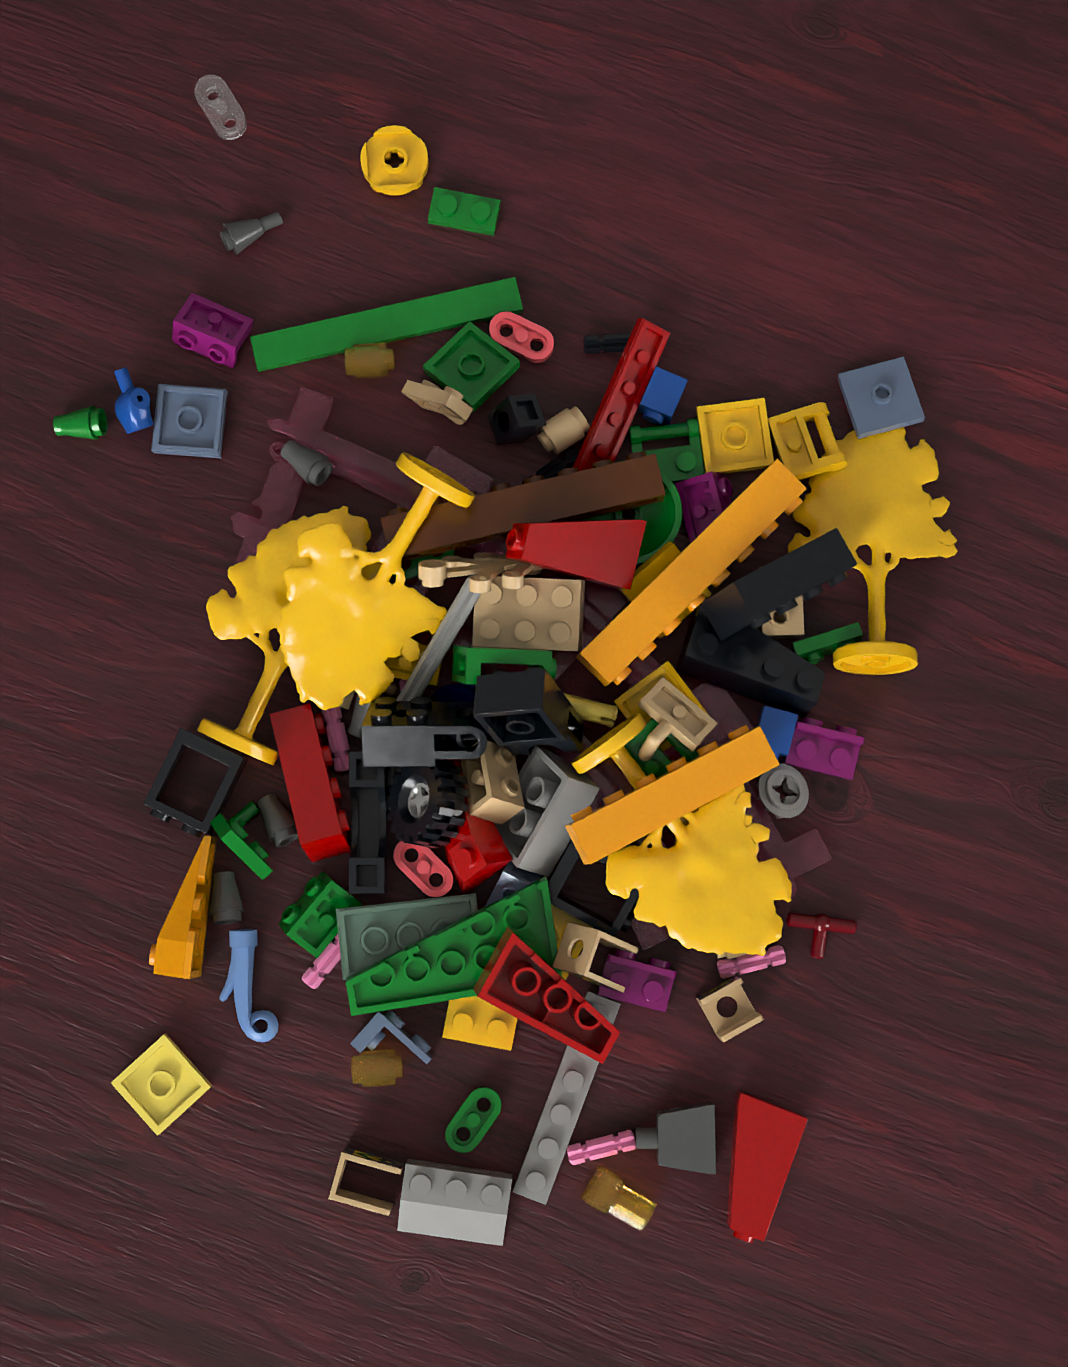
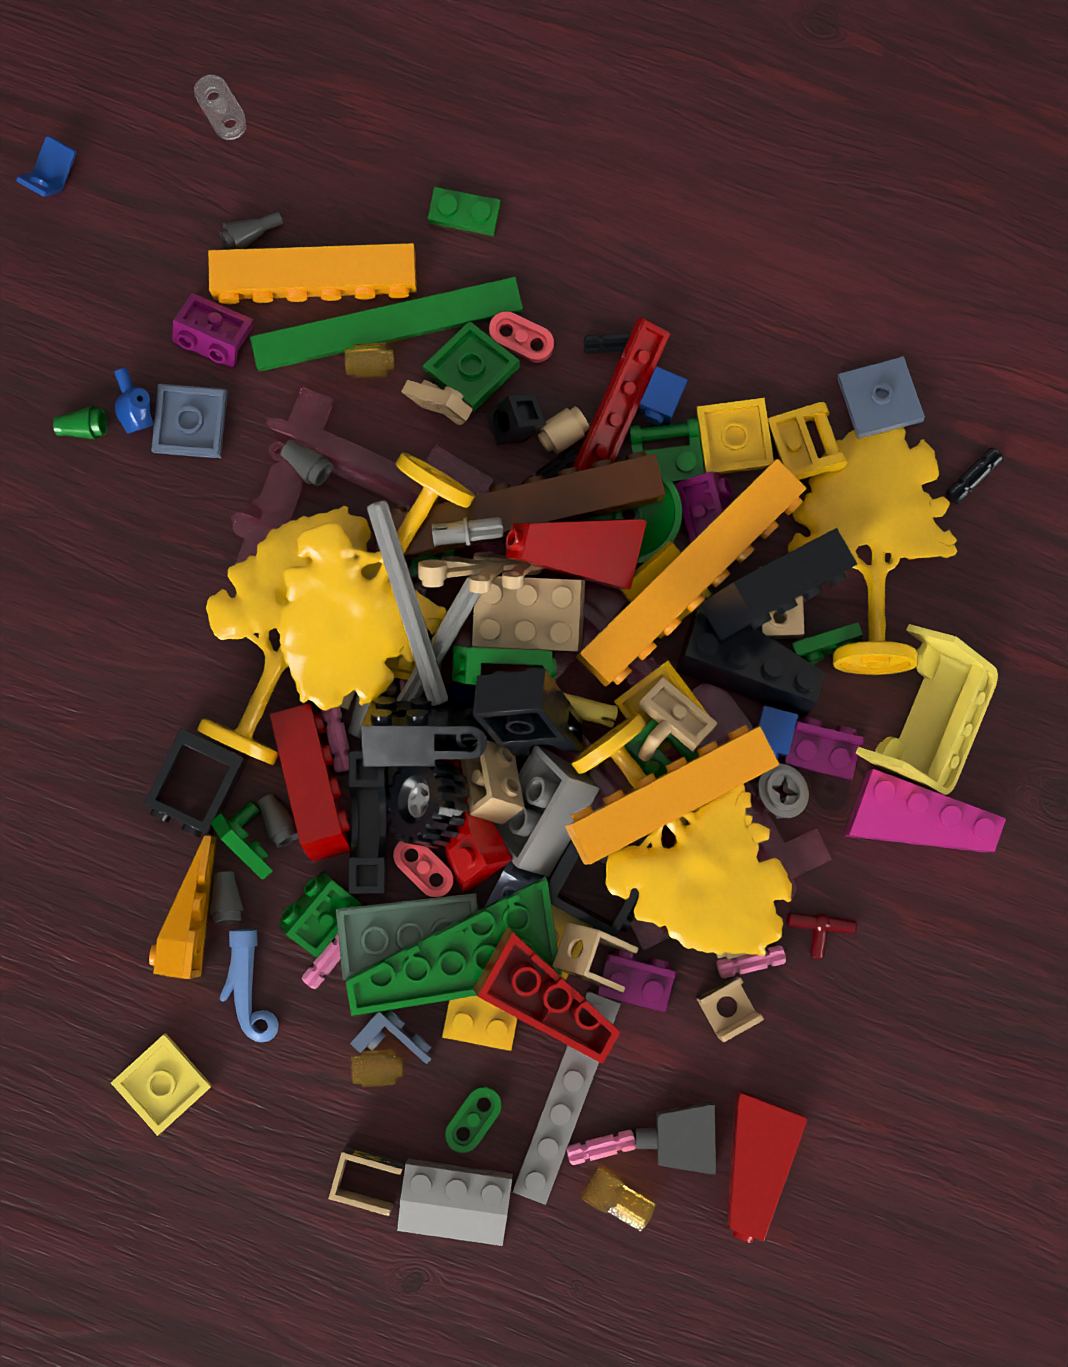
yellow plate [360,125,429,195] -> none
none -> blue bracket [16,136,77,197]
none -> light orange brick [208,243,417,304]
none -> light grey axle [367,501,448,706]
none -> light grey axle [432,517,504,547]
none -> dark pink wedge [843,769,1006,853]
none -> light yellow windscreen [856,624,998,795]
none -> black axle [946,447,1004,504]

